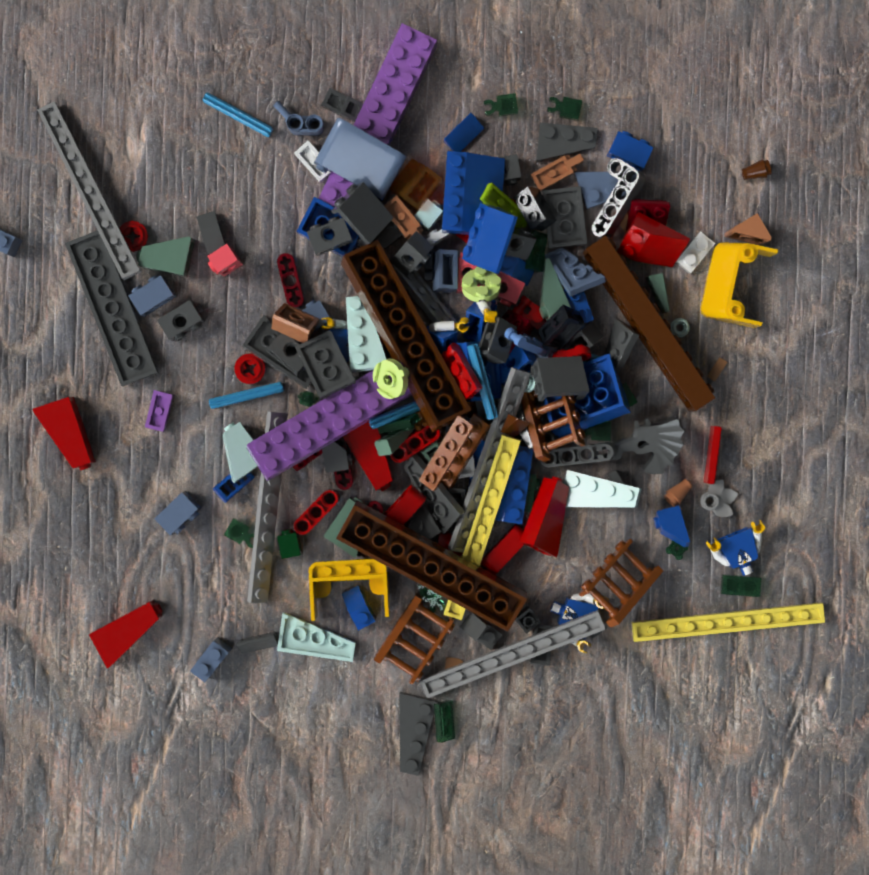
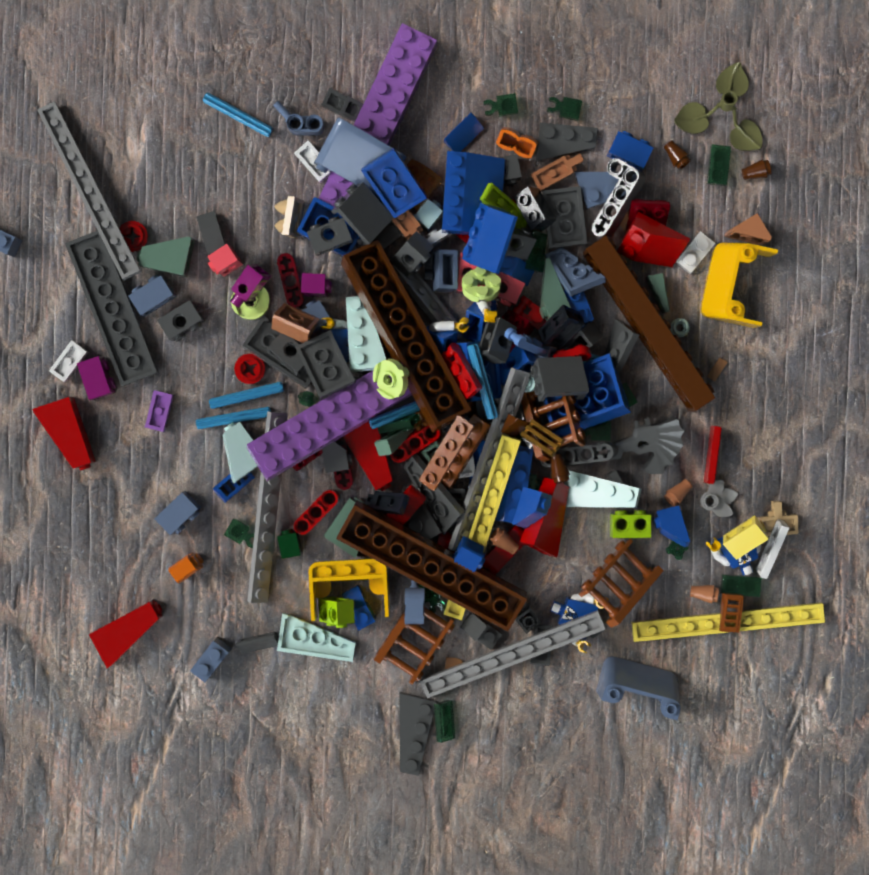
none -> white plate [49,340,89,383]
none -> magenta brick [77,356,116,400]
none -> orange brick [168,552,204,584]
none -> dark azure axle [196,407,271,429]
none -> magenta torso [230,264,272,308]
none -> yellowish green plate [231,286,270,320]
none -> tan tile [274,196,304,239]
none -> magenta brick [301,273,332,297]
none -> lime brick [318,596,355,628]
none -> blue plate [361,148,427,218]
none -> black hinge [365,491,410,515]
none -> sand blue beam [405,580,425,624]
none -> blue brick [454,536,485,572]
none -> nougat cone [490,528,519,555]
none -> orange brick [496,127,539,158]
none -> blue slope [512,487,552,529]
none -> pearl gold tile [520,419,564,457]
none -> reddish brown cone [550,454,570,484]
none -> sand blue windscreen [596,656,680,721]
none -> lime brick [610,510,651,538]
none -> reddish brown cone [664,140,691,170]
none -> olive plant [674,62,762,151]
none -> nougat cone [690,585,719,604]
none -> clear green plate [706,144,731,186]
none -> dark orange slope [719,593,744,633]
none -> light yellow hinge [723,515,769,560]
none -> white tile [756,519,789,579]
none -> tan hinge [758,501,799,536]

